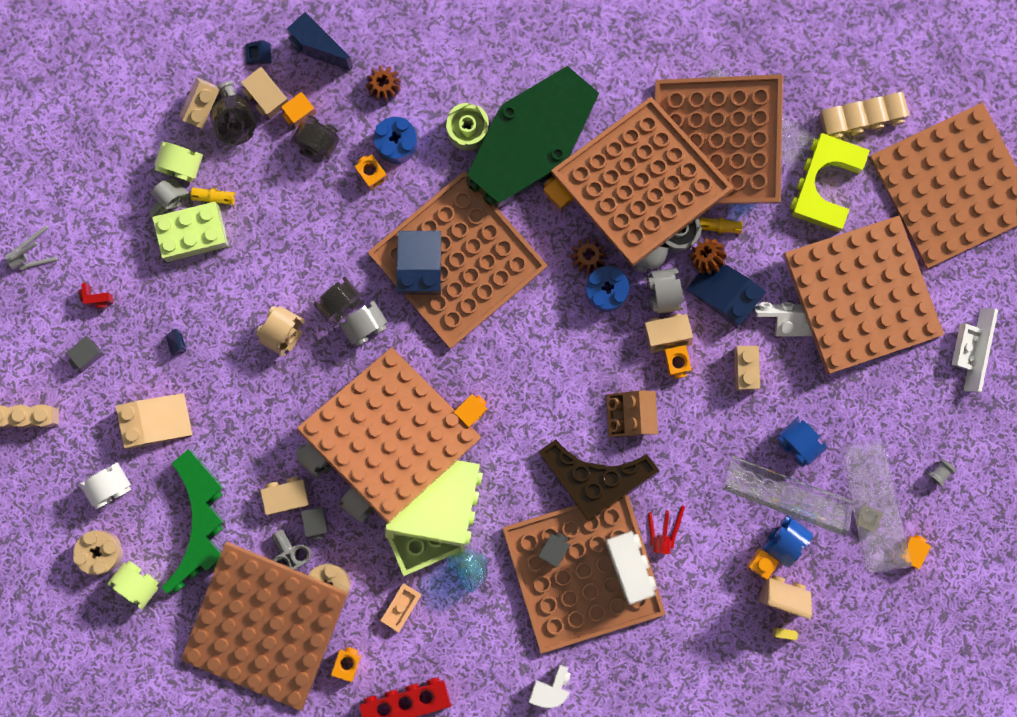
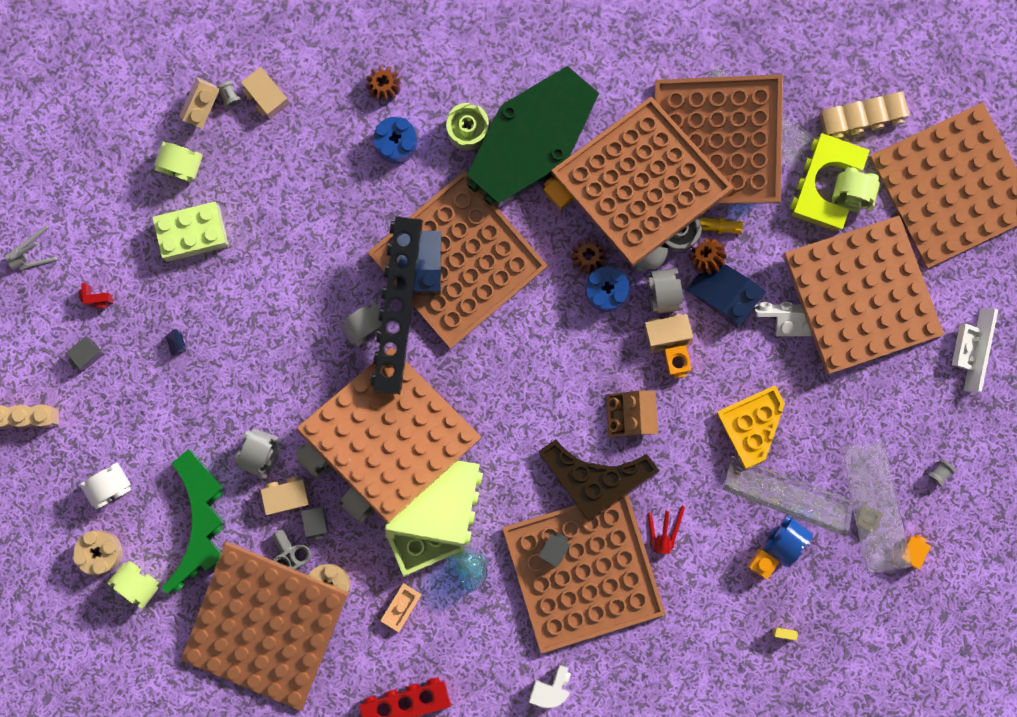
tan slope [116,393,193,449] -> none
light grey beam [149,178,190,218] -> none
yellow pin [191,187,236,206] -> none
clear smoke brick [210,94,257,145] -> none
dark blue slope [245,40,271,65] -> none
tan brick [256,306,305,356] -> none
light orange brick [281,92,316,128] -> none
dark blue slope [287,12,353,71] -> none
clear smoke brick [290,115,340,163] -> none
clear smoke brick [313,276,362,325] -> none
light orange brick [331,646,362,682] -> none
light orange brick [355,154,388,190] -> none
light orange brick [454,394,487,427] -> none
white brick [604,531,657,604] -> none
tan brick [734,346,760,391] -> none
tan slope [758,575,812,619] -> none
blue brick [777,417,827,468] -> none
none -> light grey brick [235,429,281,478]
none -> black brick [370,216,423,395]
none -> yellow plate [717,385,785,471]
none -> yellowish green brick [832,167,880,212]

